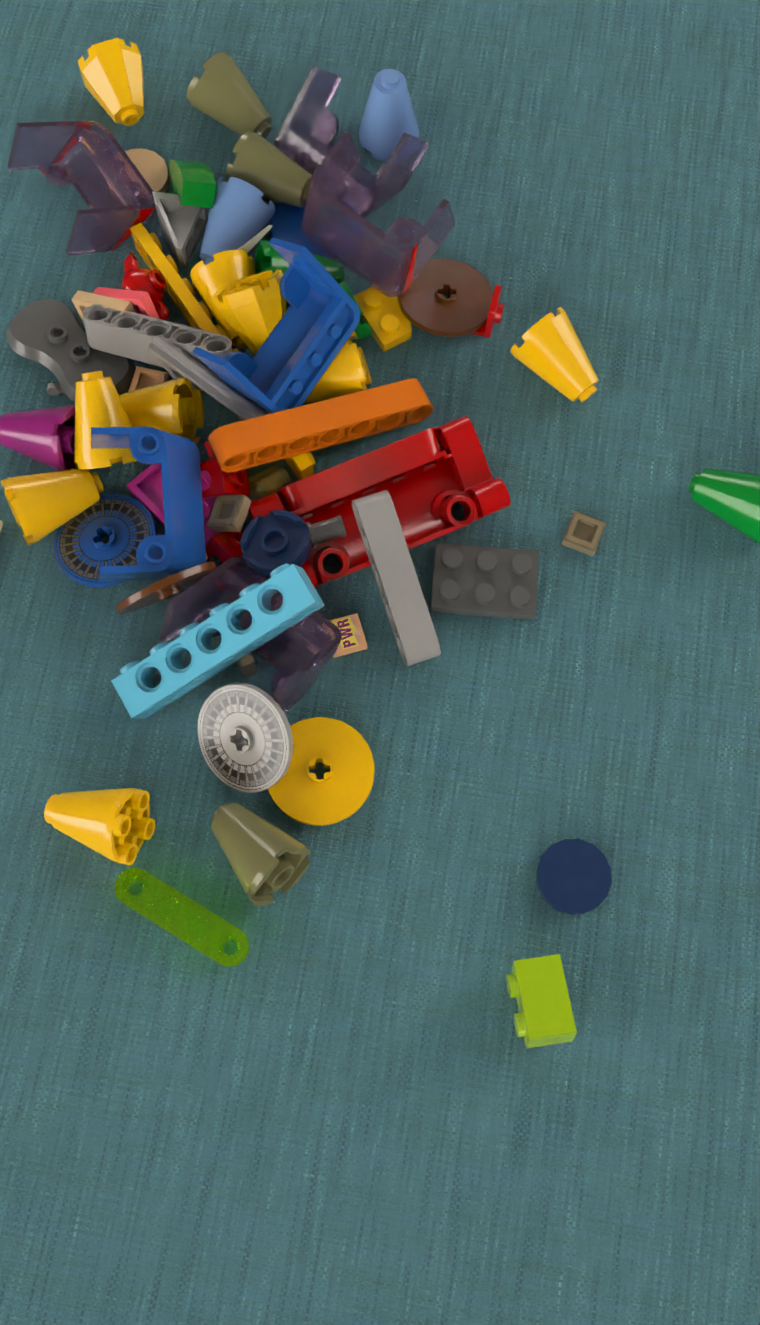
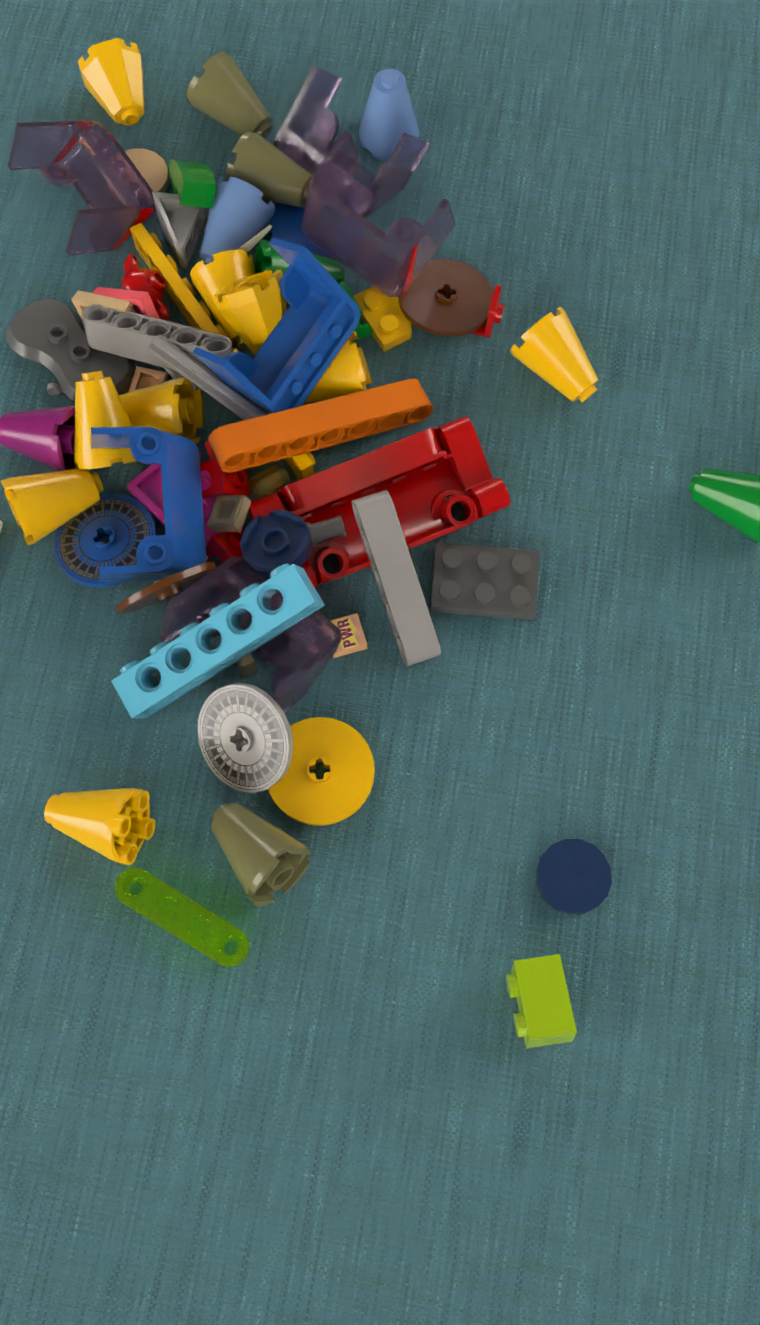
dark tan tile [561,511,606,556] -> none

